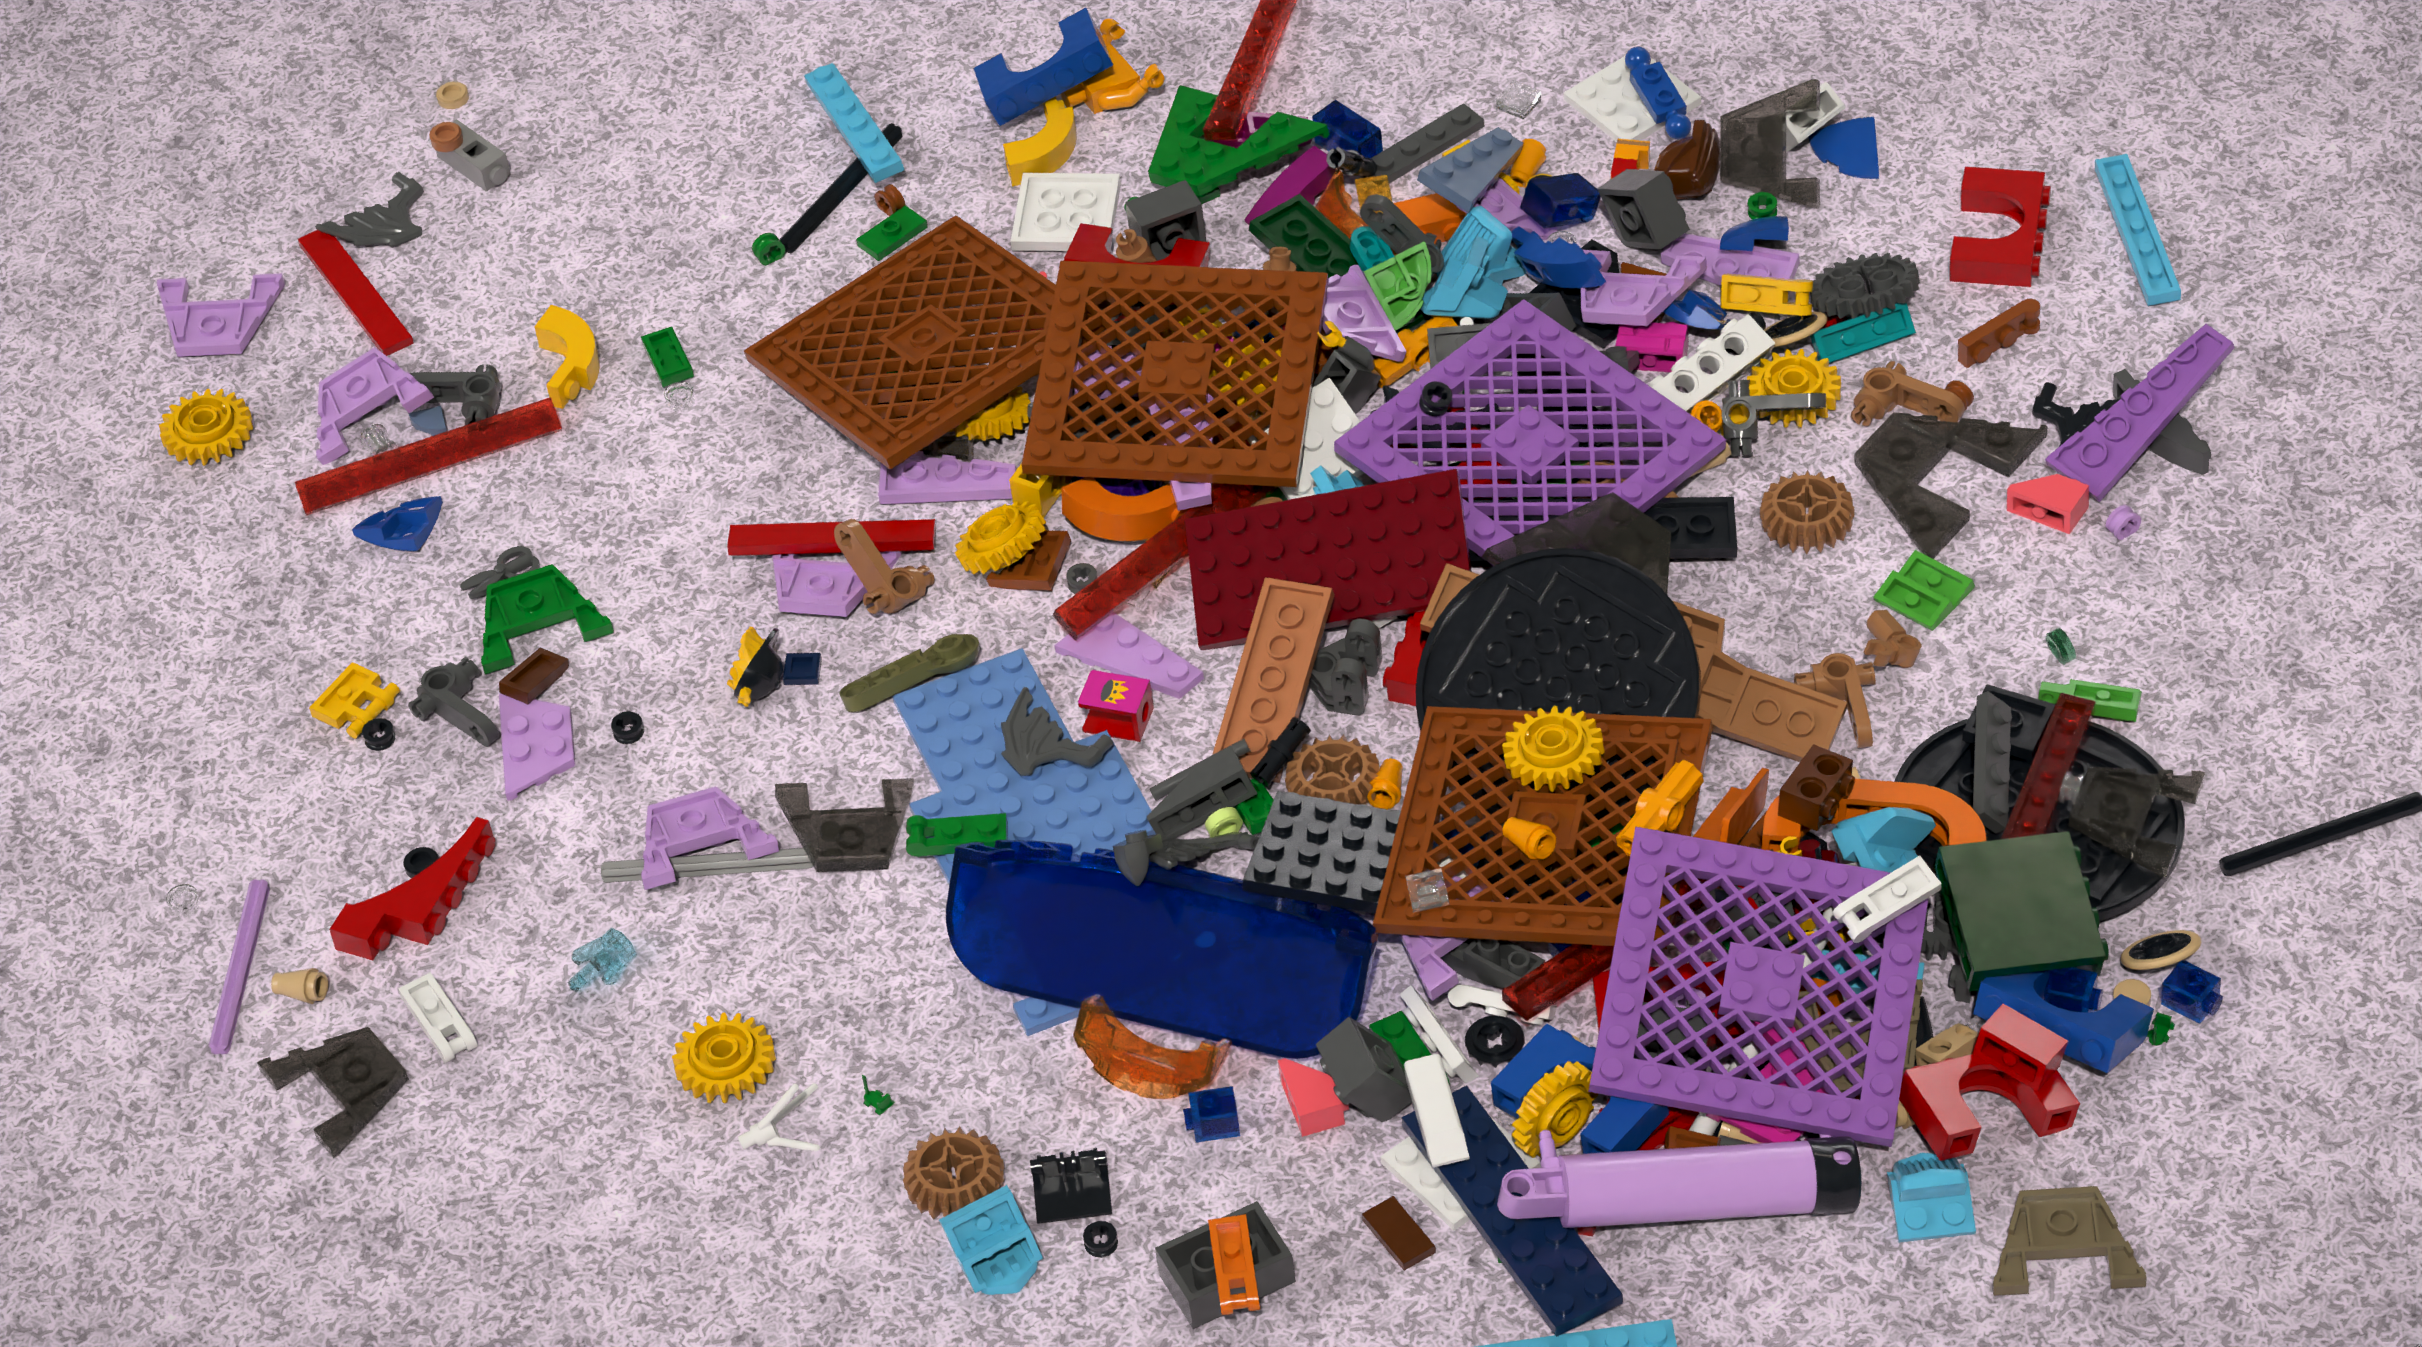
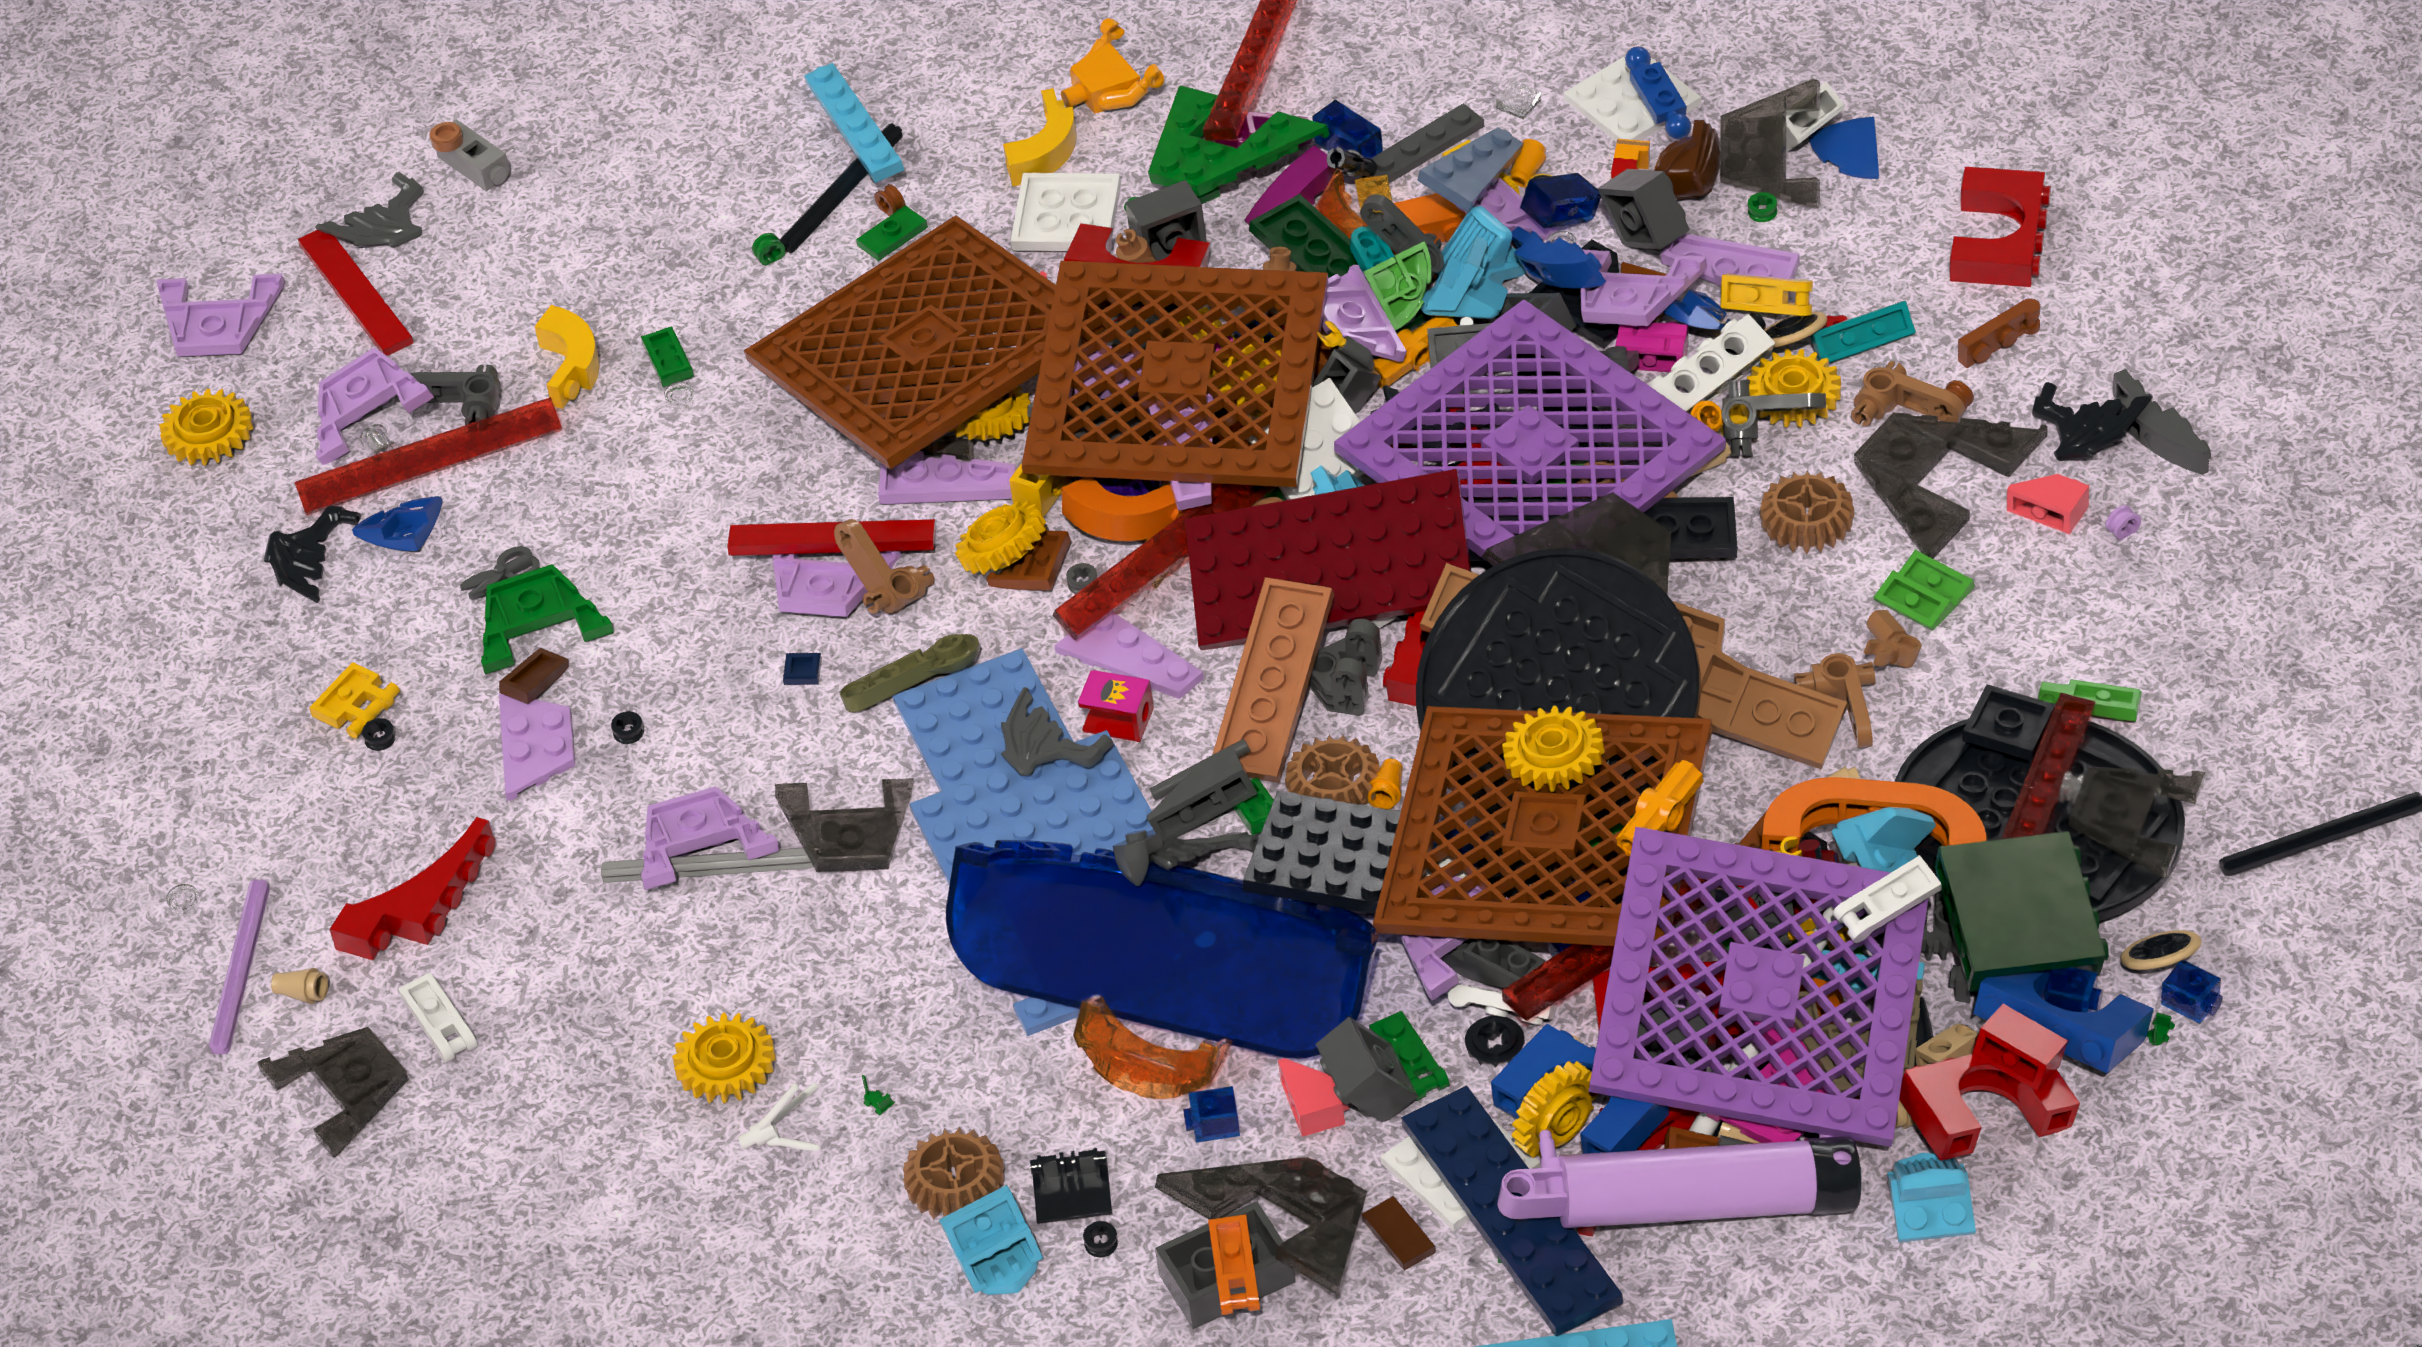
black tile [403,847,439,878] -> none
sand blue tile [408,406,448,437] -> none
dark grey piece [408,657,499,747] -> none
tan tile [436,82,469,109] -> none
clear light blue rock [568,928,636,992] -> none
black hair [727,626,783,707] -> none
green plate [906,813,1008,857] -> none
blue arch [973,8,1113,126] -> none
yellowish green tile [1205,807,1243,837] -> none
black pin [1250,717,1311,787] -> none
white plate [1400,985,1479,1084] -> none
white piece [1404,1054,1470,1168] -> none
clear plate [1405,868,1450,913] -> none
black bush [1419,381,1453,417] -> none
light orange cone [1502,817,1556,860] -> none
orange panel [1693,768,1769,845] -> none
blue brick [1720,216,1789,251] -> none
reddish brown brick [1778,744,1855,831] -> none
dark grey gear [1810,253,1920,319] -> none
dark grey plate [1973,691,2012,833] -> none
dark tan wing [1993,1186,2147,1296] -> none
medium lavender wing [2045,324,2235,502] -> none
clear green tile [2046,627,2076,665] -> none
medium azure plate [2095,154,2181,306] -> none
tan tile [2113,979,2151,1007] -> none
none -> black animal [264,506,361,603]
none -> clear smoke wing [1155,1157,1367,1294]

